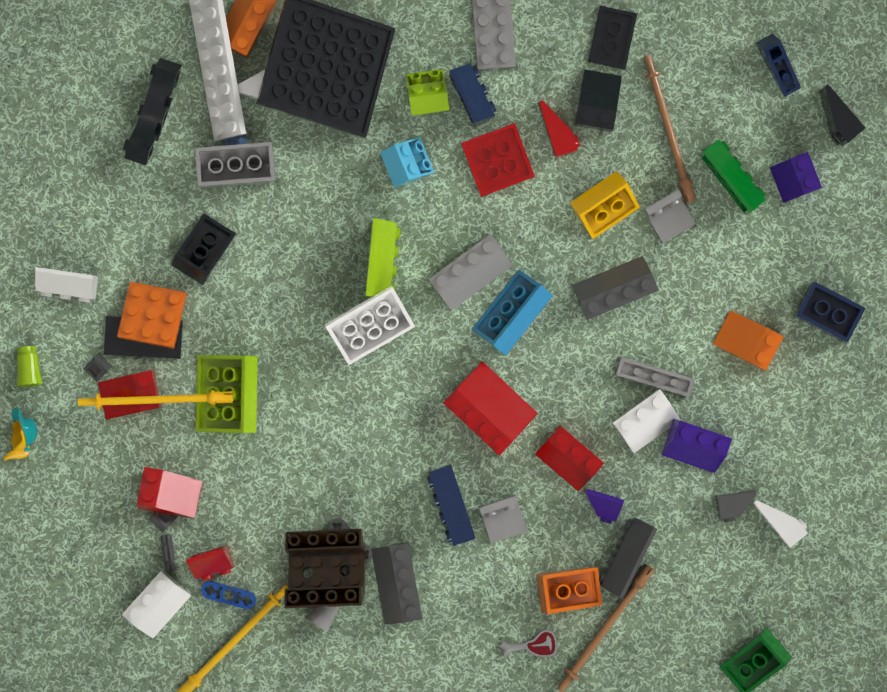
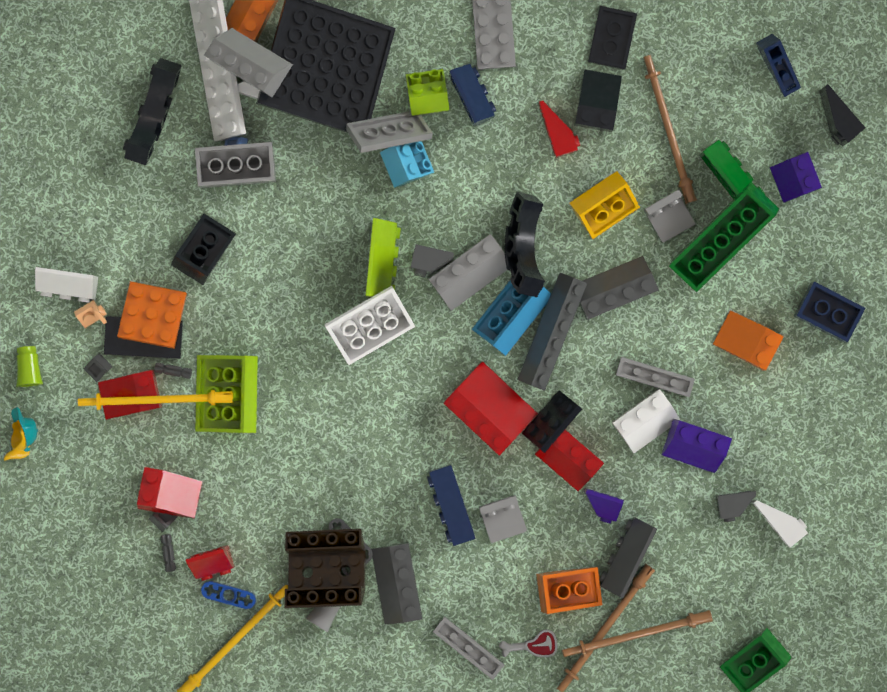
white slope [122,570,191,638] -> none
red plate [461,123,535,197] -> none
none -> light nougat bracket [74,300,107,328]
none -> dark grey axle [154,363,192,379]
none -> light grey slope [204,28,293,97]
none -> light grey plate [346,111,433,153]
none -> dark grey slope [410,244,454,278]
none -> light grey plate [433,616,505,680]
none -> black brick [504,191,545,297]
none -> dark grey brick [517,273,587,391]
none -> black plate [522,390,582,453]
none -> medium nougat bar [562,610,712,657]
none -> green brick [669,182,779,292]

